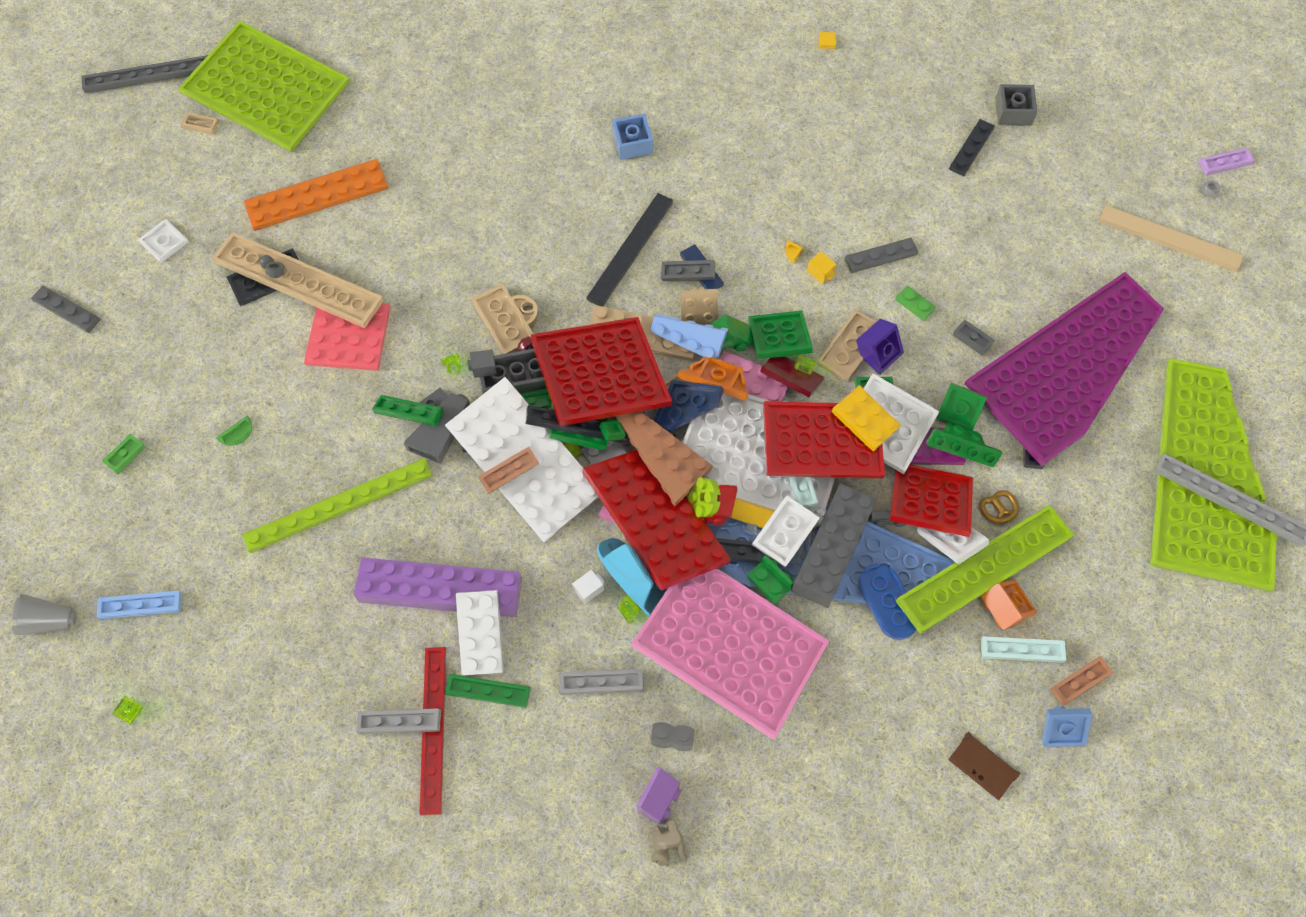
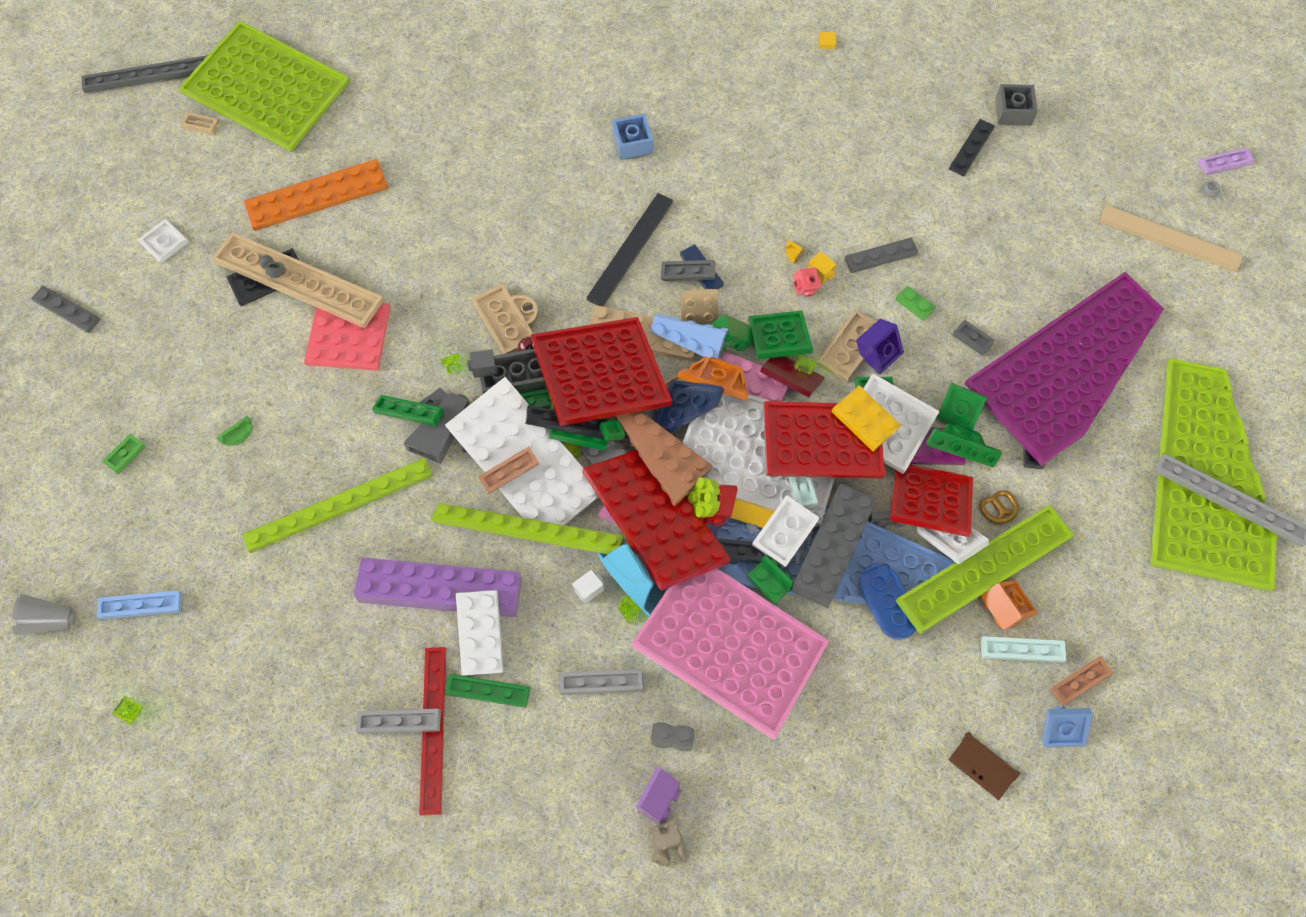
none -> lime plate [431,503,624,554]
none -> coral brick [792,267,821,297]

